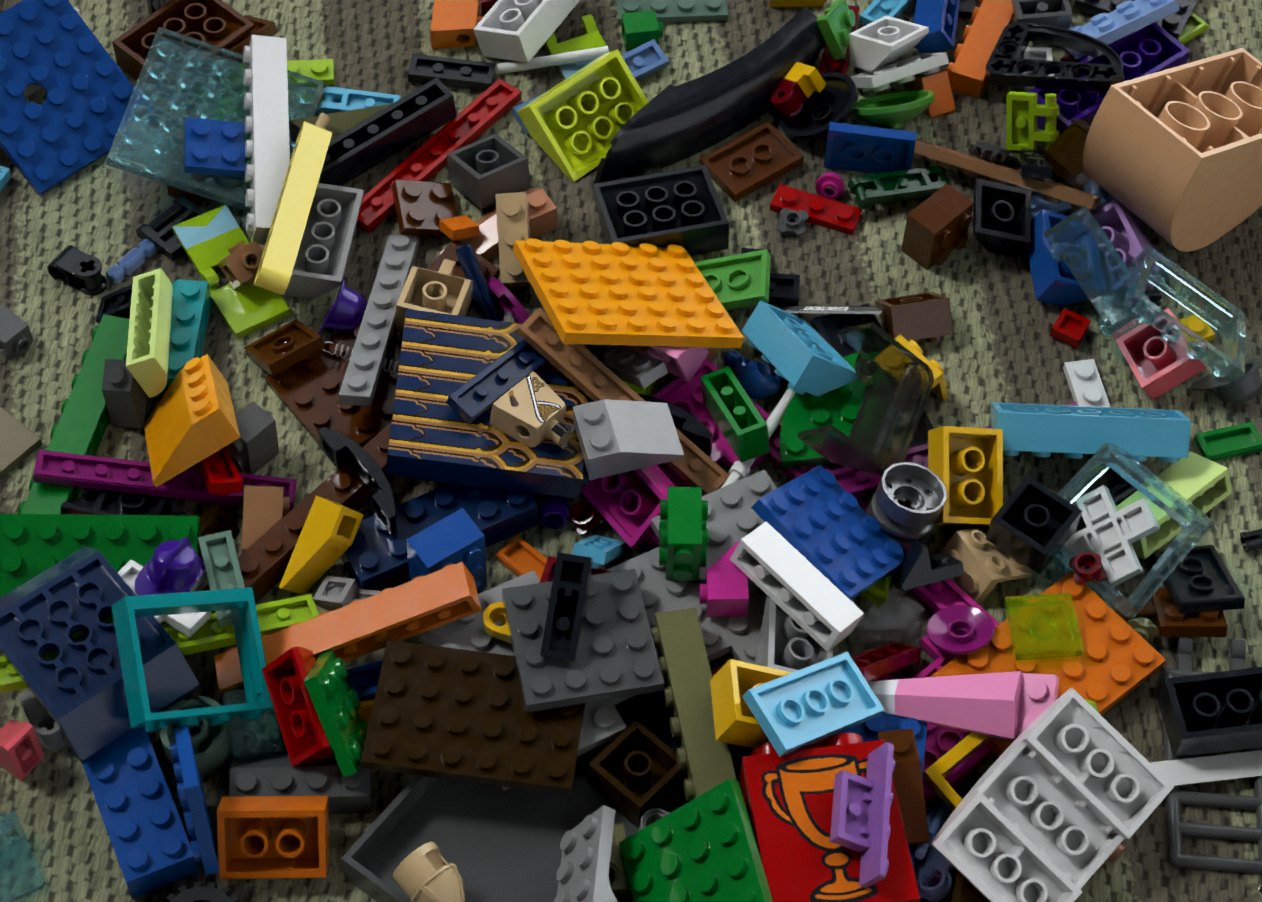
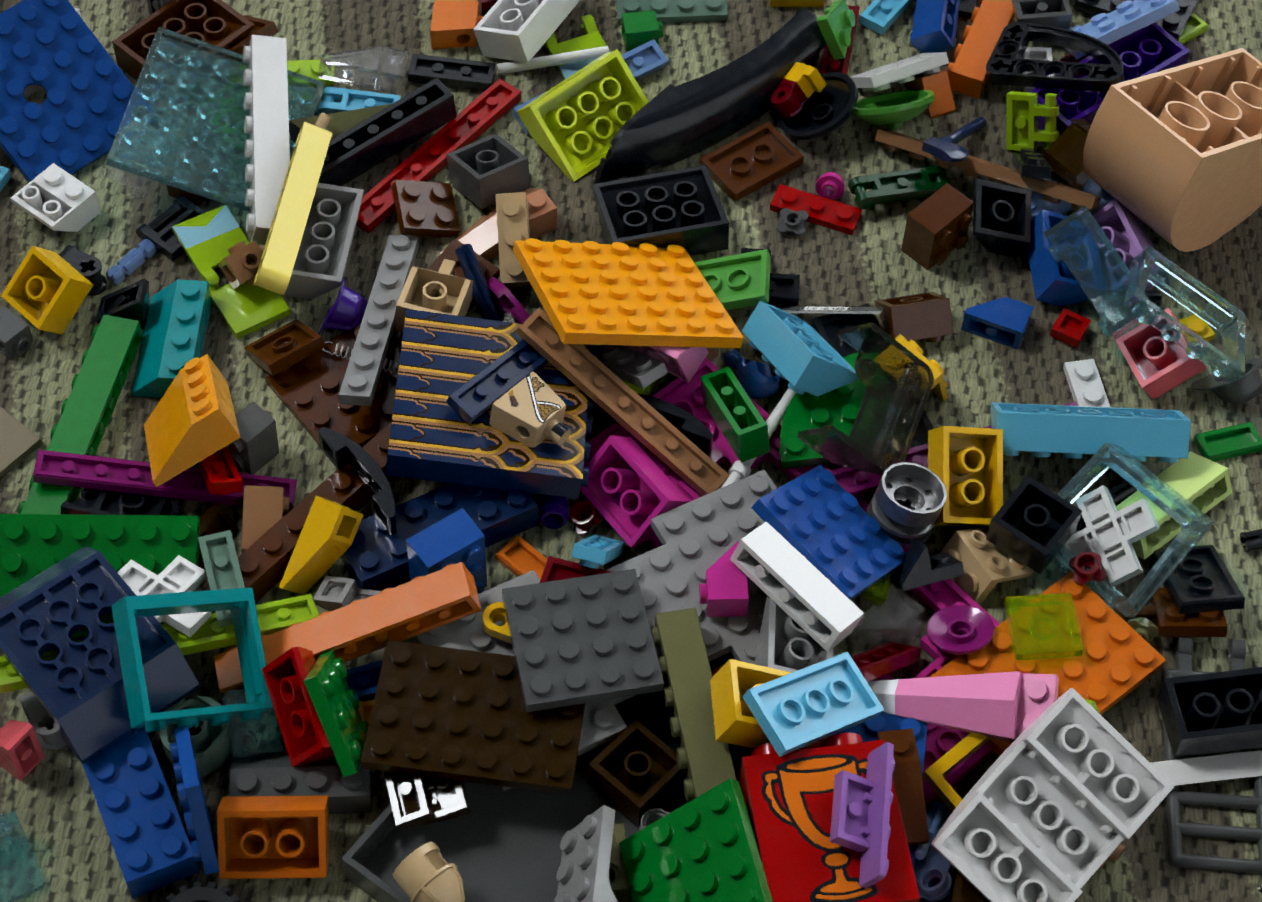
dark grey slope [102,359,147,429] -> none
yellowish green brick [126,268,173,398] -> none
dark purple piece [135,537,204,596] -> none
blue plate [184,117,245,178] -> none
orange tile [439,215,479,241] -> none
black slope [540,552,594,661] -> none
light grey slope [573,399,684,480] -> none
green brick [659,487,708,582] -> none
blue plate [823,122,917,174] -> none
white slope [849,16,929,72] -> none
dark grey gear [968,141,1014,165] -> none
none -> yellow brick [1,245,93,335]
none -> white slope [10,163,101,232]
none -> clear slope [318,46,410,94]
none -> dark brown slope [384,771,471,828]
none -> dark blue piece [922,117,987,162]
none -> blue slope [961,297,1034,350]

